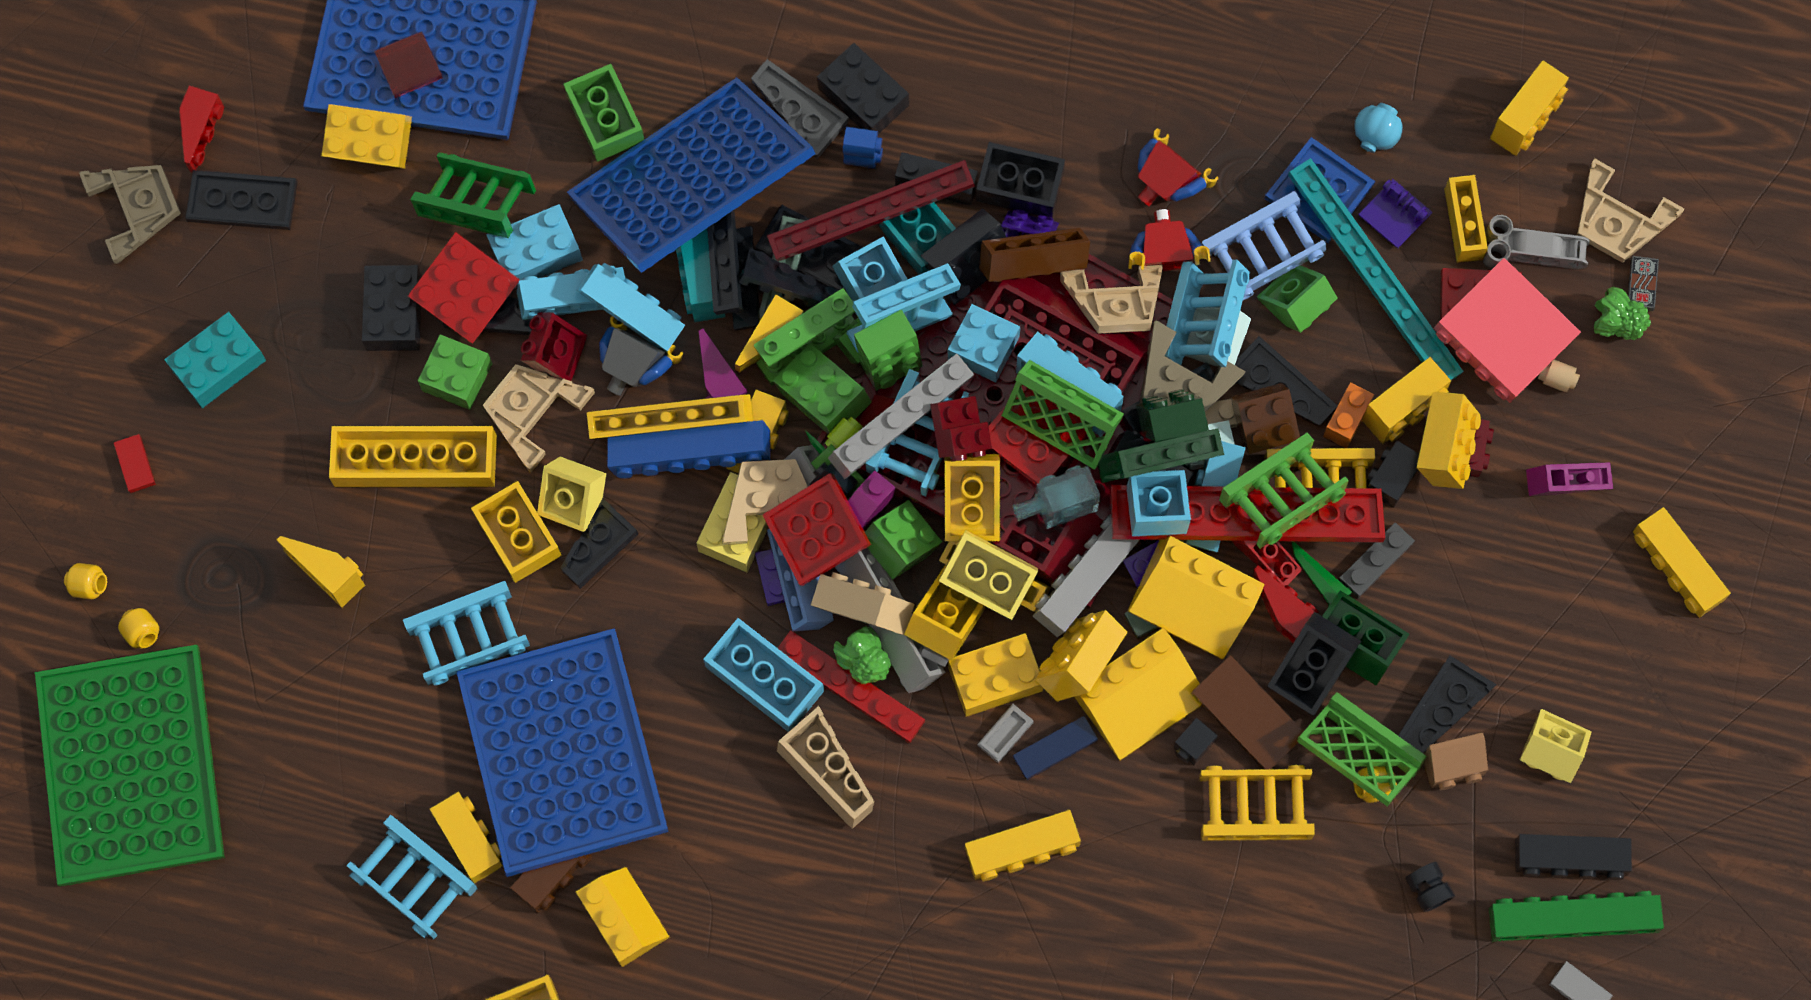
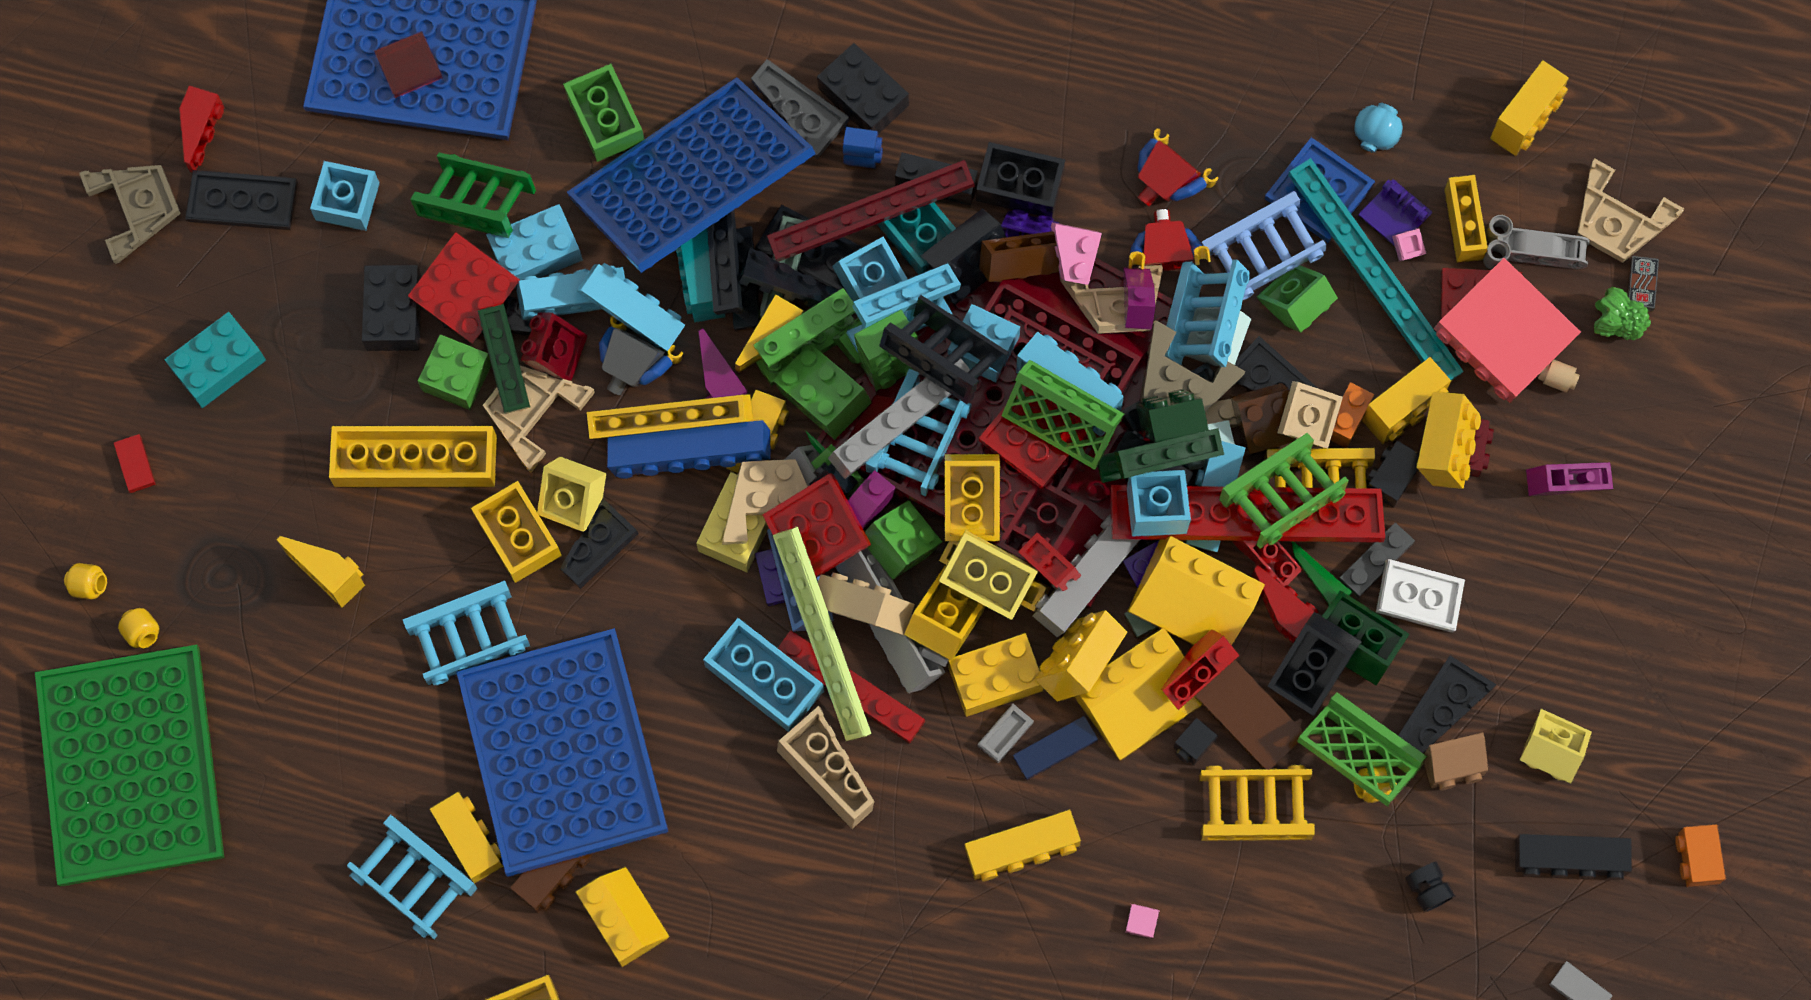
yellow brick [322,104,412,168] -> none
lime brick [825,417,863,449] -> none
bright green hair [833,626,891,684] -> none
dark red plate [930,396,992,462] -> none
clear light blue brick [1012,466,1100,529] -> none
green brick [1489,891,1664,942] -> none
yellow brick [1633,507,1731,618] -> none
none -> medium azure brick [310,161,380,231]
none -> dark green tile [478,304,531,414]
none -> yellowish green tile [773,527,871,741]
none -> black fence [879,295,1009,404]
none -> red hinge [1018,532,1081,591]
none -> bright pink wing [1051,222,1102,285]
none -> magenta slope [1123,267,1155,329]
none -> bright pink tile [1126,904,1159,939]
none -> red slope [1161,629,1240,710]
none -> tan plate [1278,381,1343,449]
none -> white tile [1376,559,1465,633]
none -> bright pink tile [1392,229,1426,261]
none -> orange brick [1676,824,1726,887]

